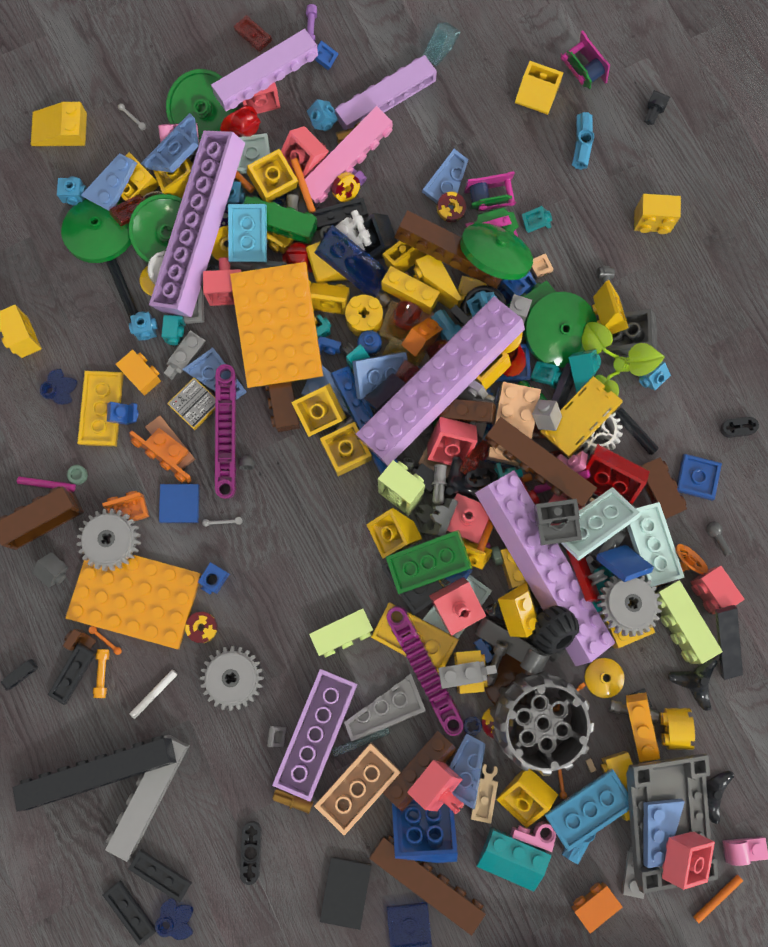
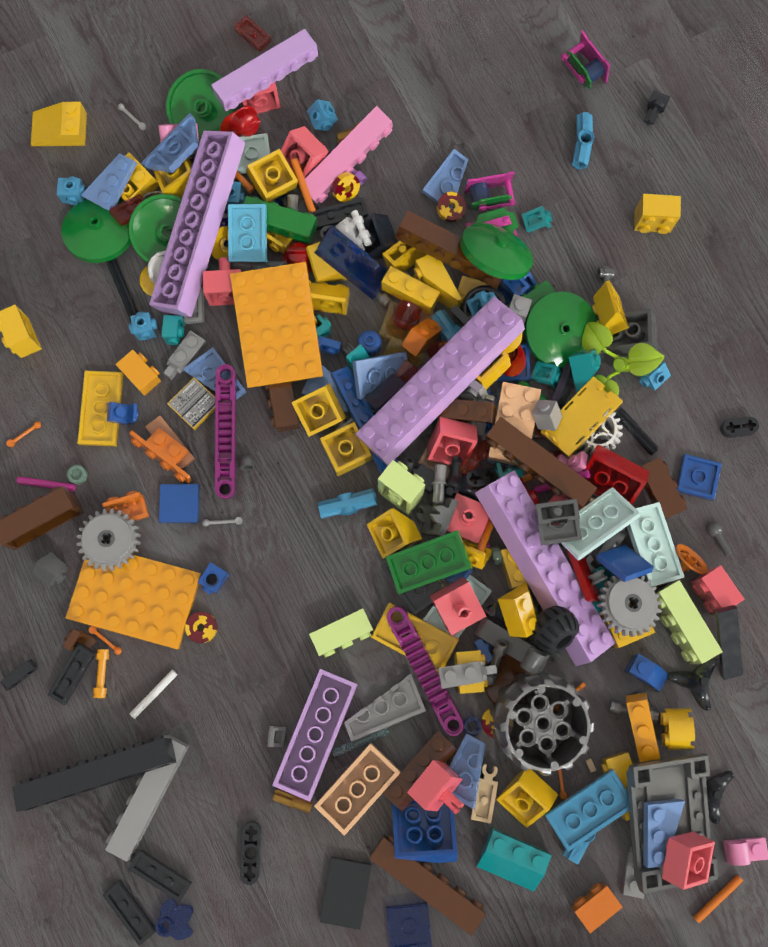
clear blue plate [40,369,77,405] -> none
light grey gear [200,646,264,711] -> none
medium lavender bar [306,4,317,42] -> none
blue bracket [310,41,338,70] -> none
lavender brick [335,55,437,130] -> none
yellow brick [345,295,383,337] -> none
clear light blue slope [423,22,461,66] -> none
bright pink plate [510,821,556,852] -> none
yellow slope [515,61,563,115] -> none
light nougat tile [531,253,553,279] -> none
yellow dish [585,658,625,698] -> none
none -> orange hinge [6,421,41,447]
none -> dark azure piece [317,488,378,519]
none -> blue slope [624,654,669,692]

